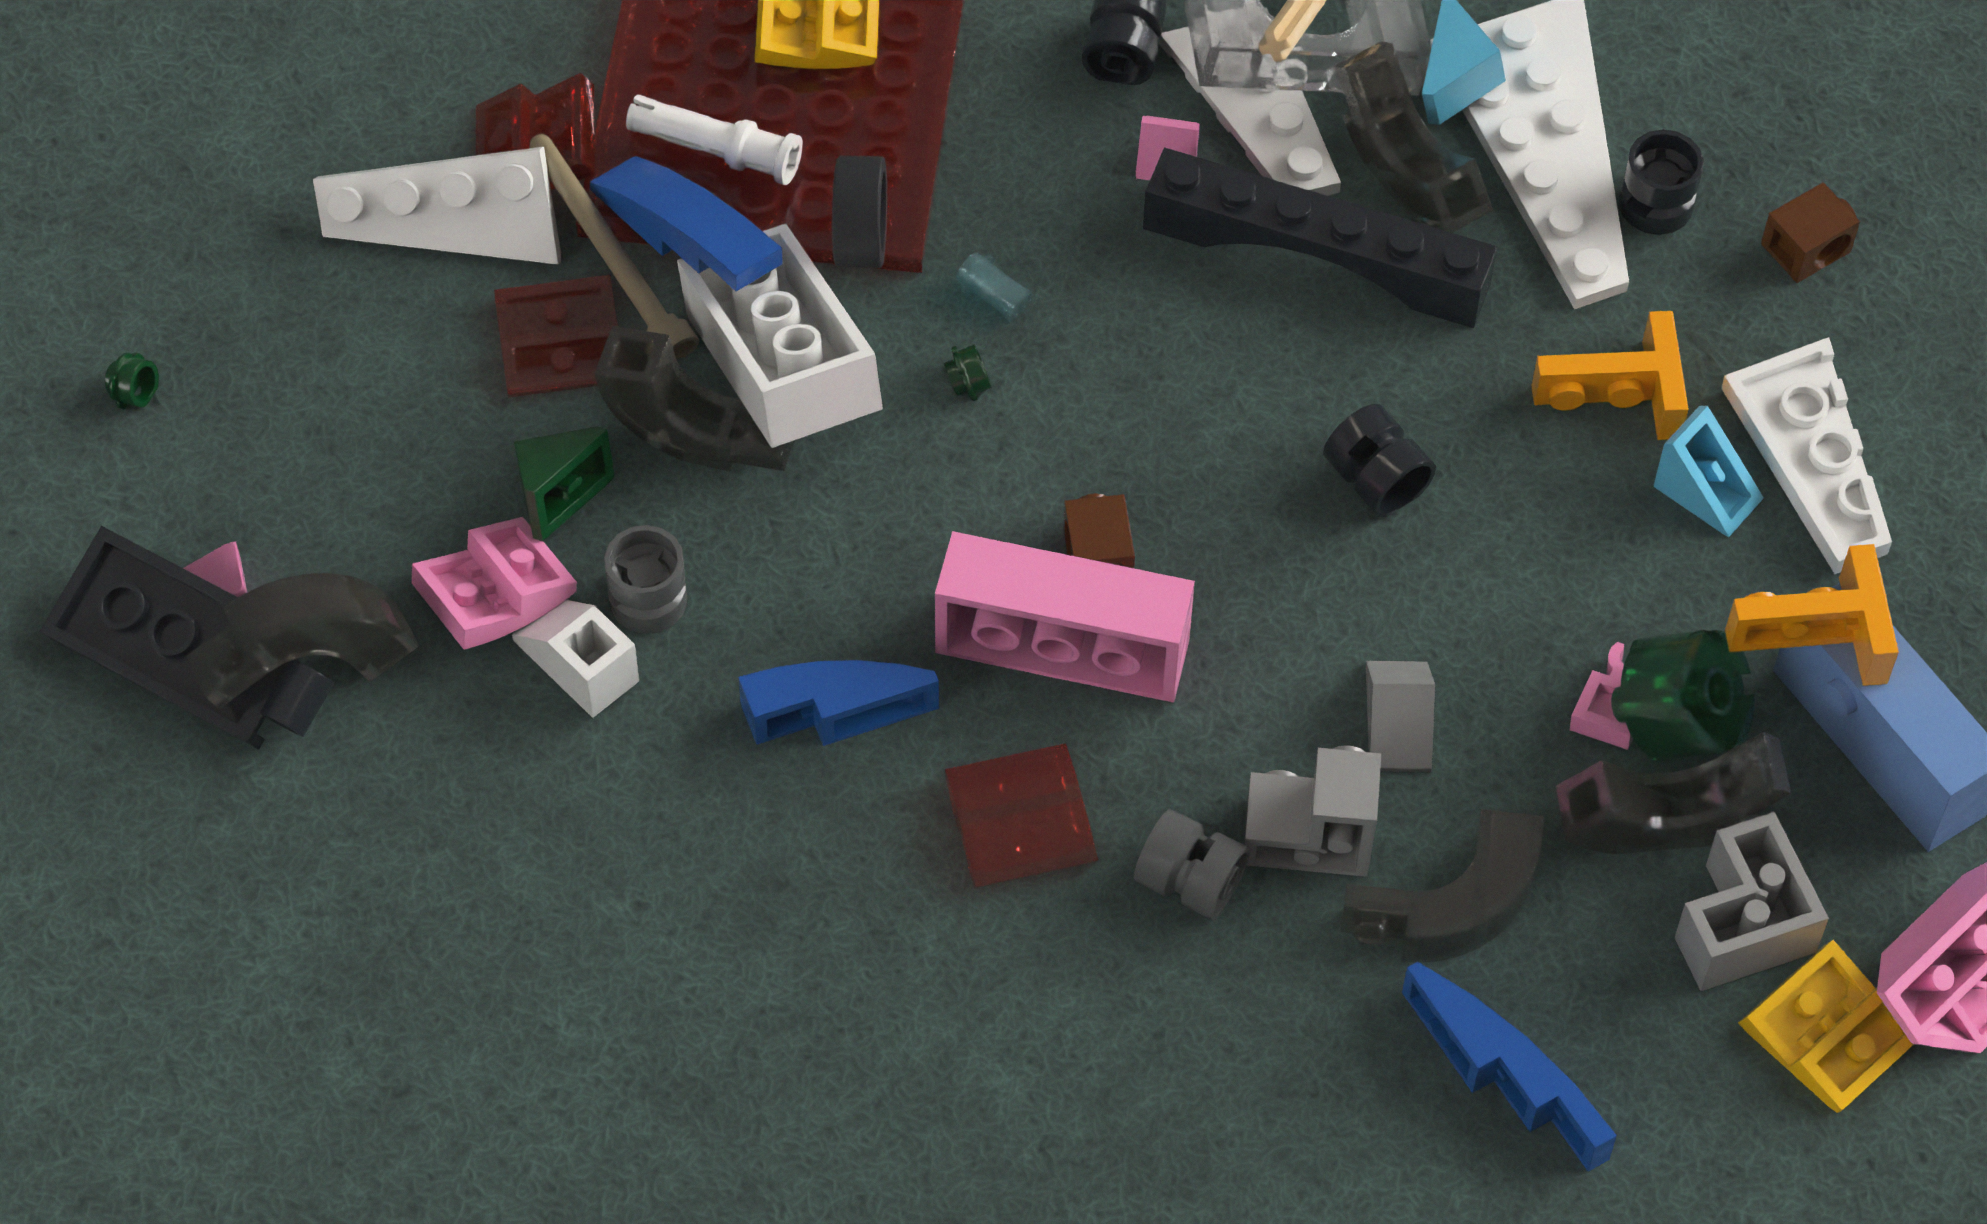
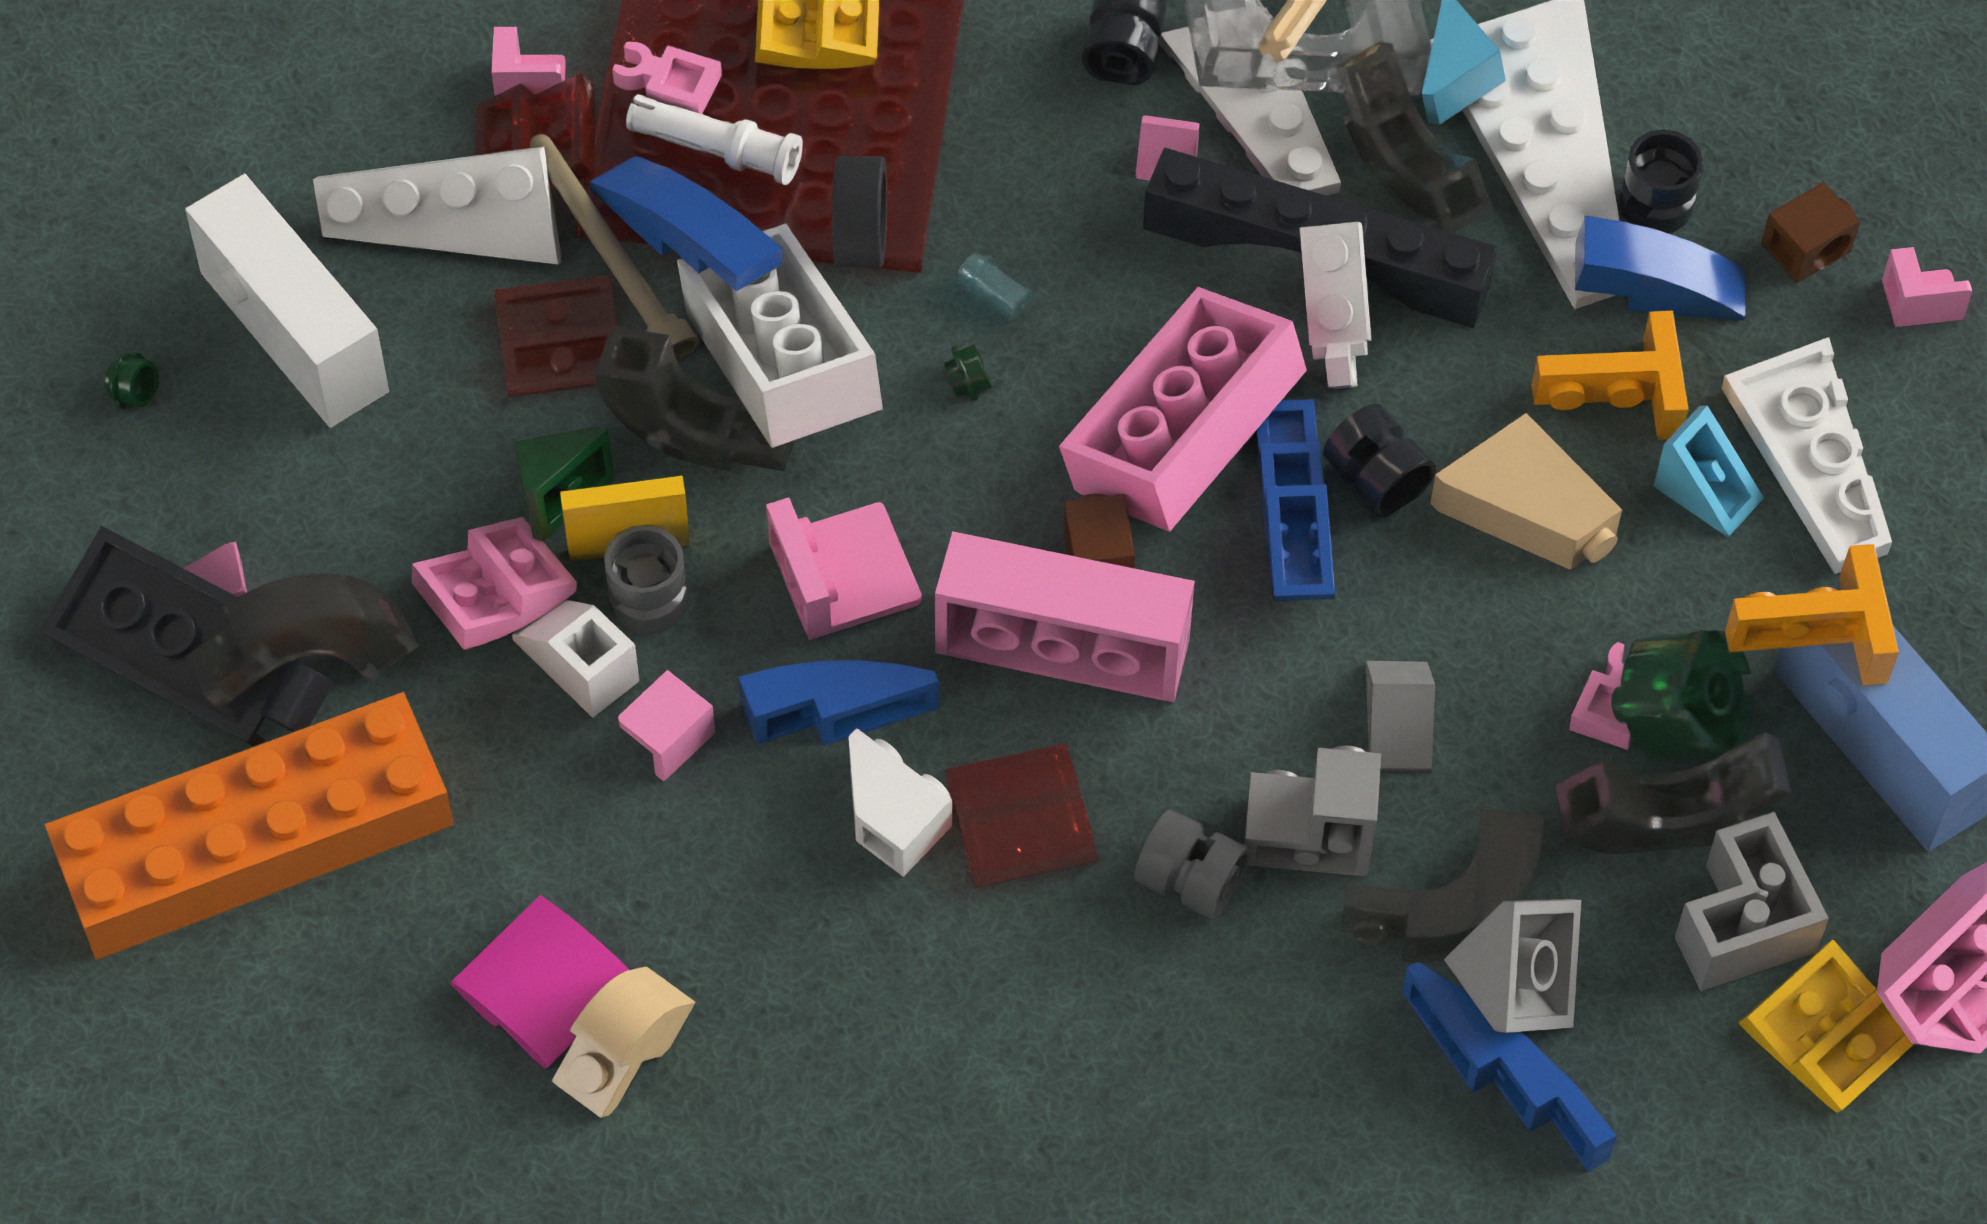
none -> orange brick [44,692,454,960]
none -> white brick [185,174,389,428]
none -> dark pink slope [449,895,629,1069]
none -> bright pink panel [491,27,566,104]
none -> tan brick [551,966,696,1118]
none -> yellow slope [560,476,690,562]
none -> bright pink plate [612,42,722,114]
none -> bright pink panel [618,670,715,781]
none -> bright pink bracket [766,498,922,640]
none -> white slope [849,728,952,877]
none -> bright pink brick [1059,287,1307,532]
none -> blue slope [1255,399,1335,601]
none -> white hinge [1300,222,1372,389]
none -> tan slope [1430,413,1622,570]
none -> light grey slope [1444,899,1581,1033]
none -> blue slope [1575,216,1745,320]
none -> bright pink panel [1882,247,1973,327]

